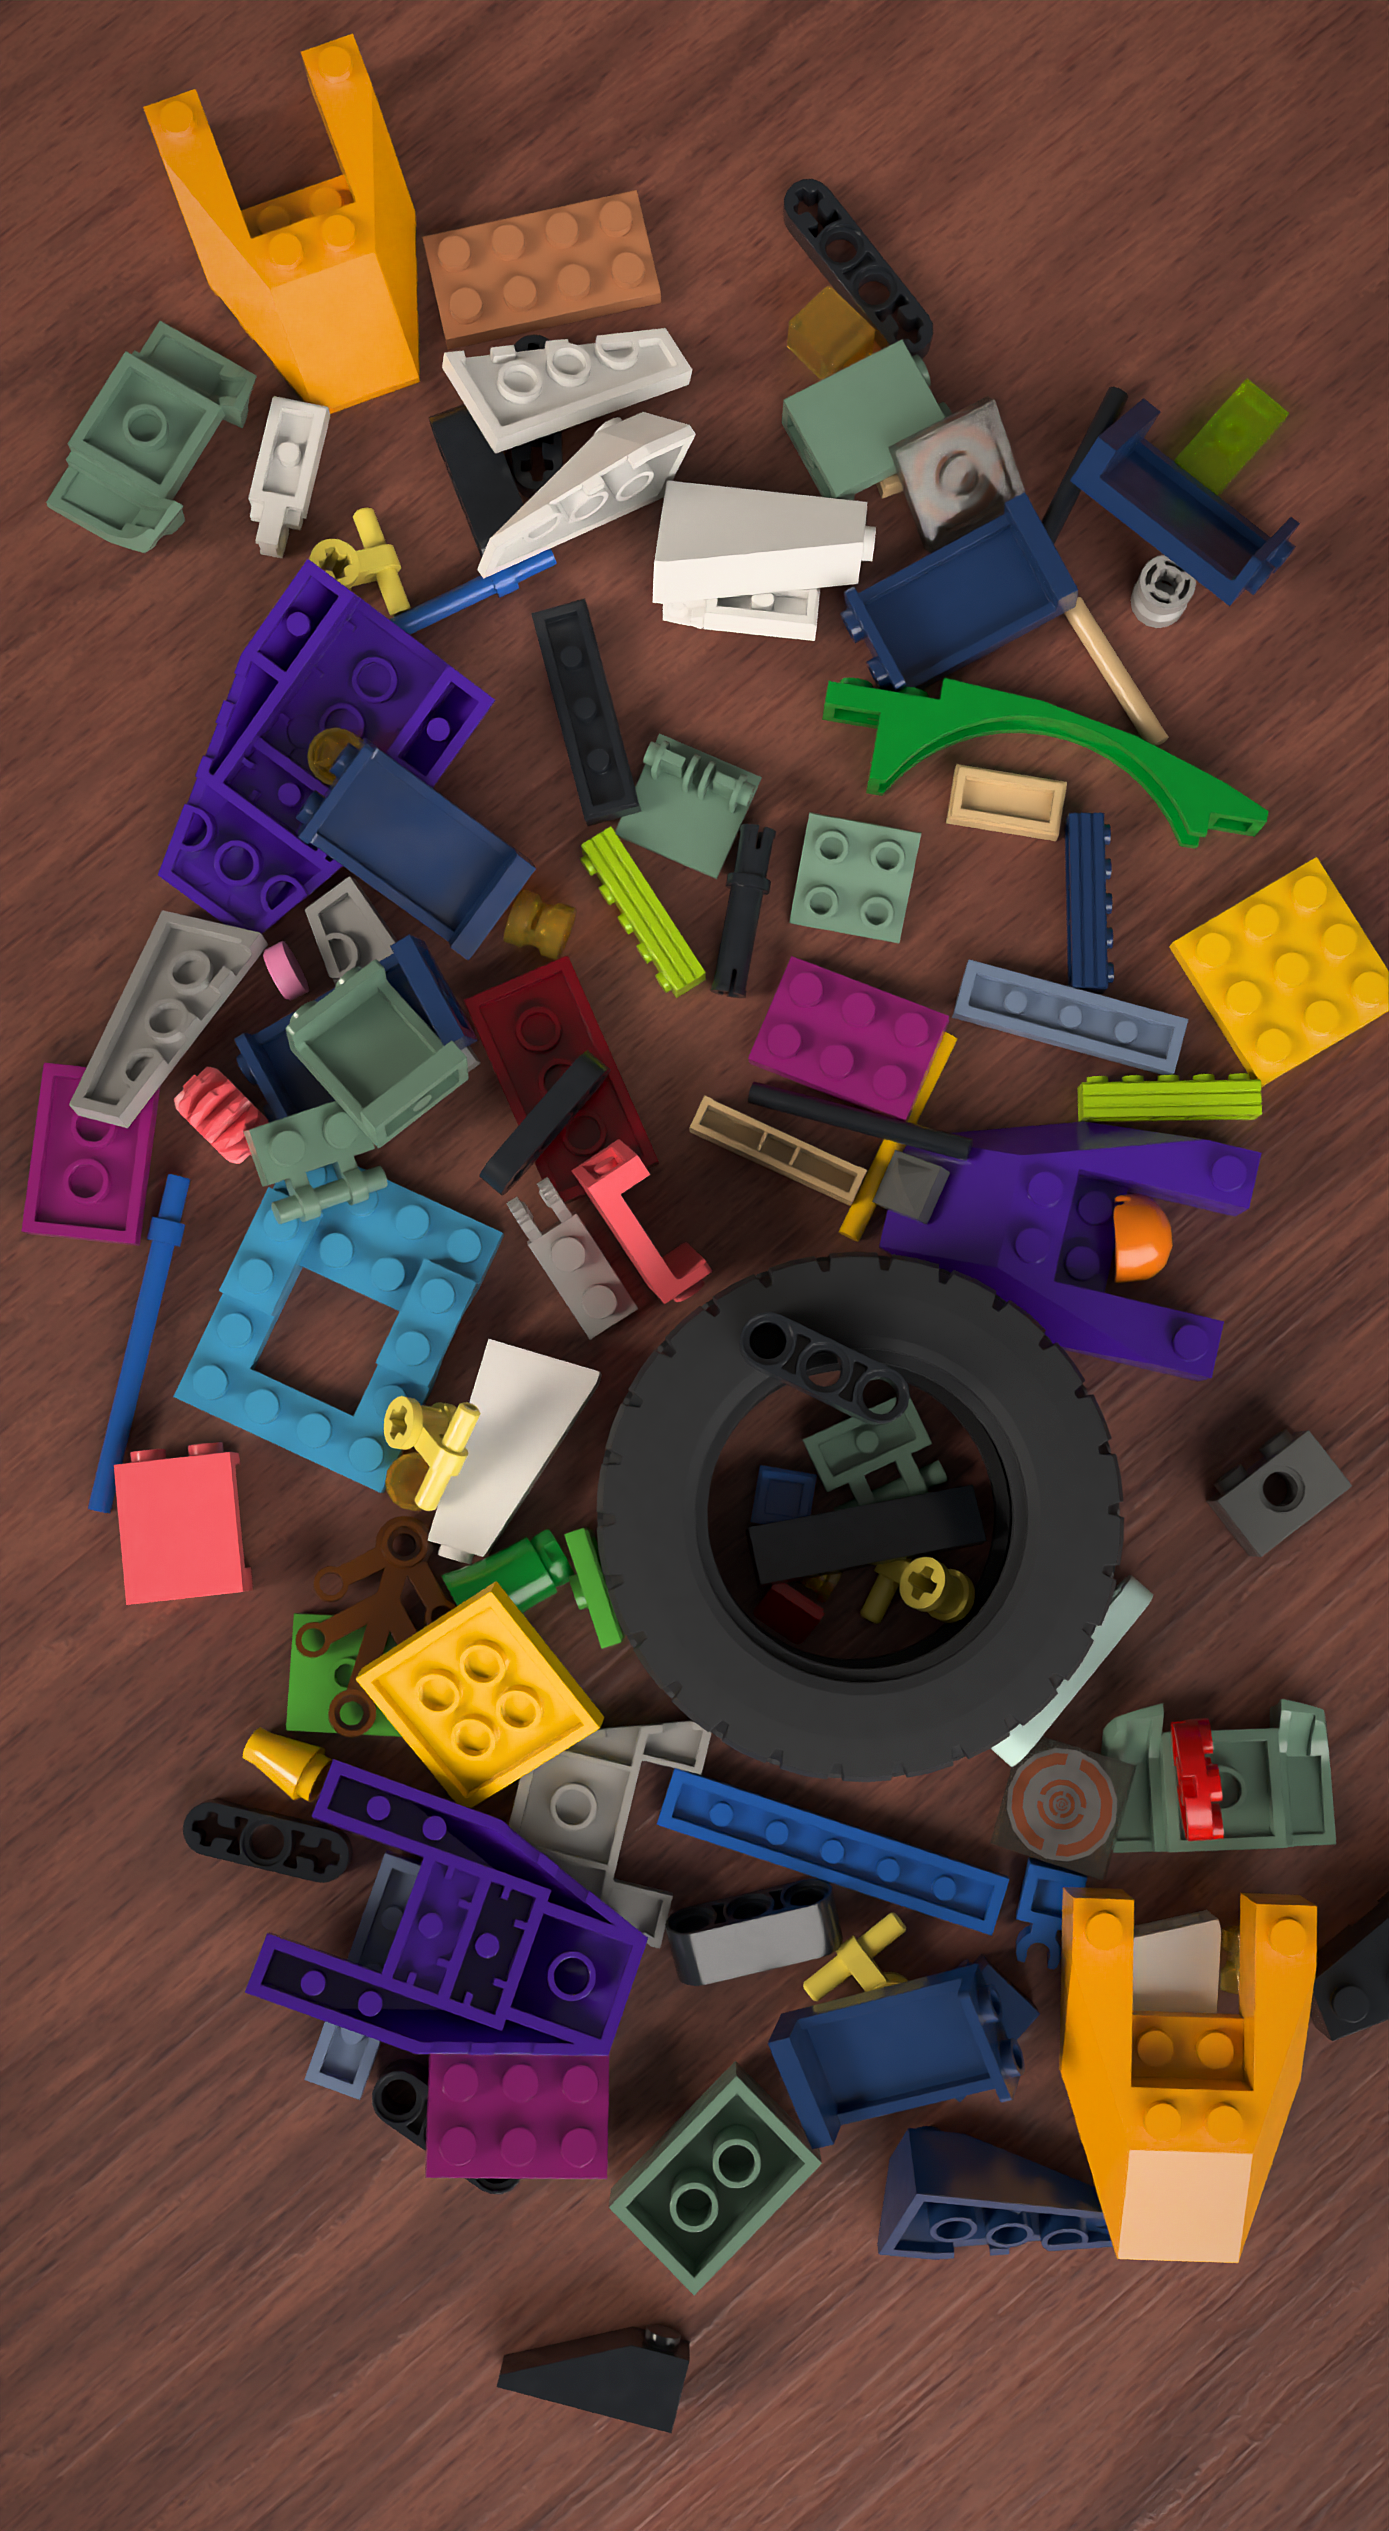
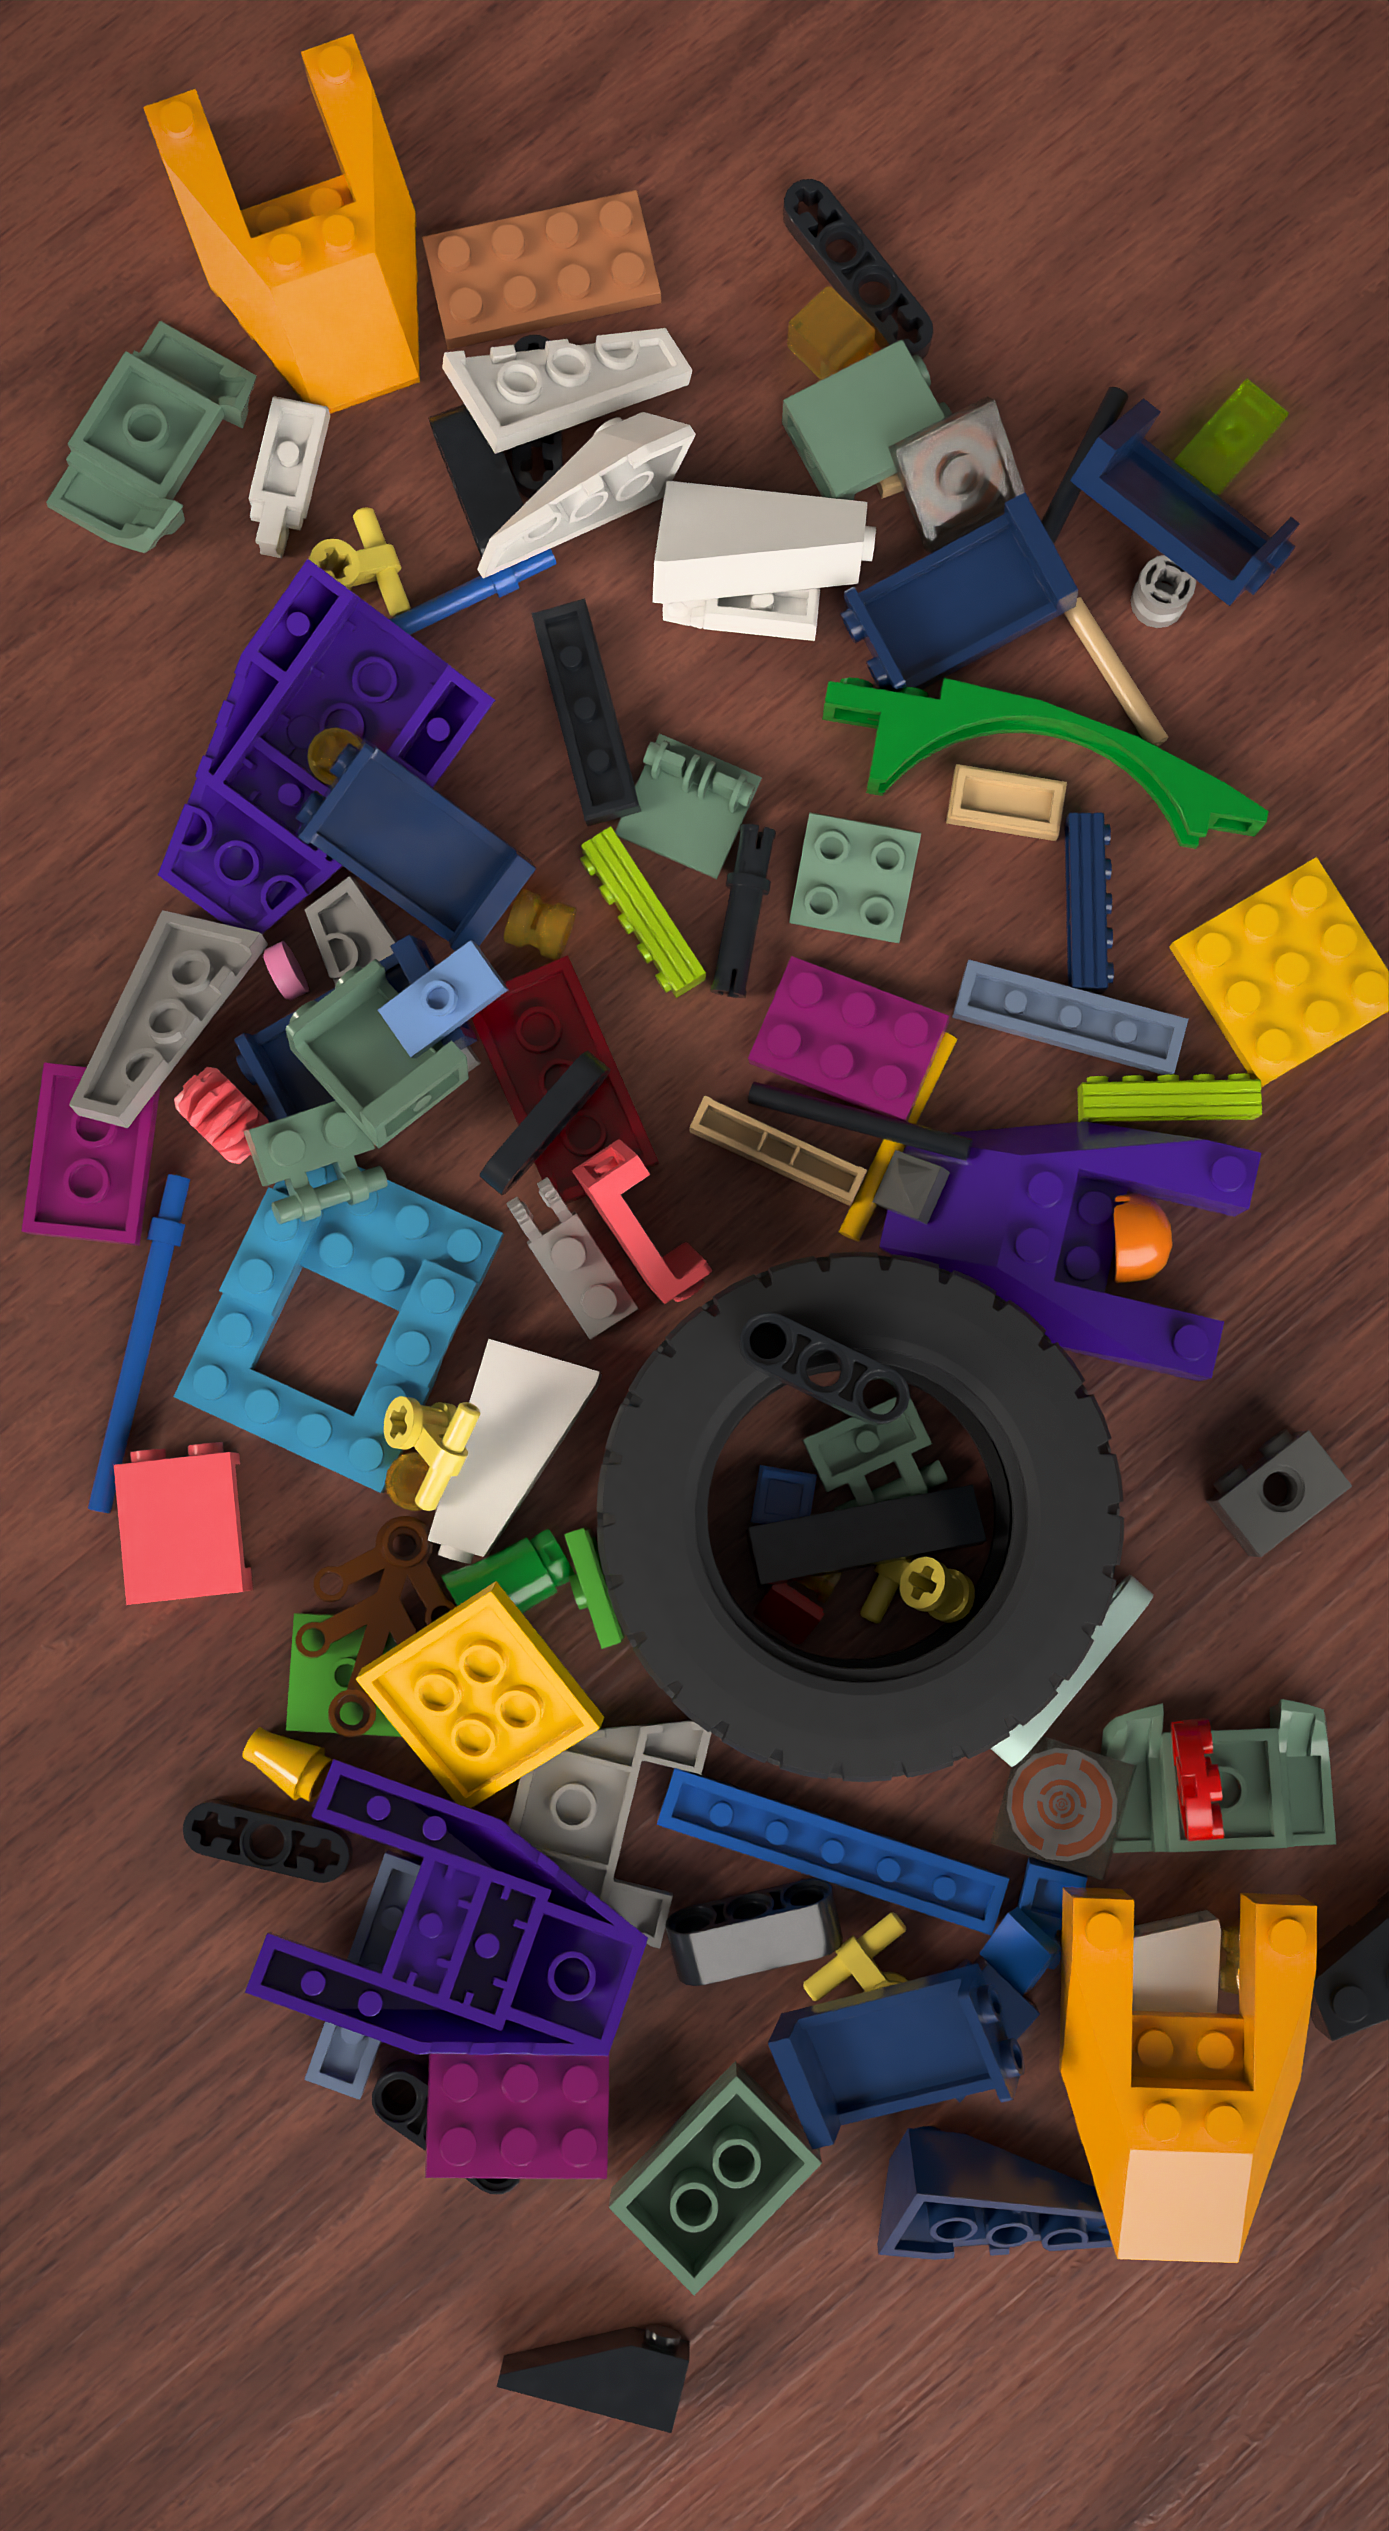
none -> medium blue plate [378,940,509,1059]
none -> blue tile [979,1907,1062,1996]

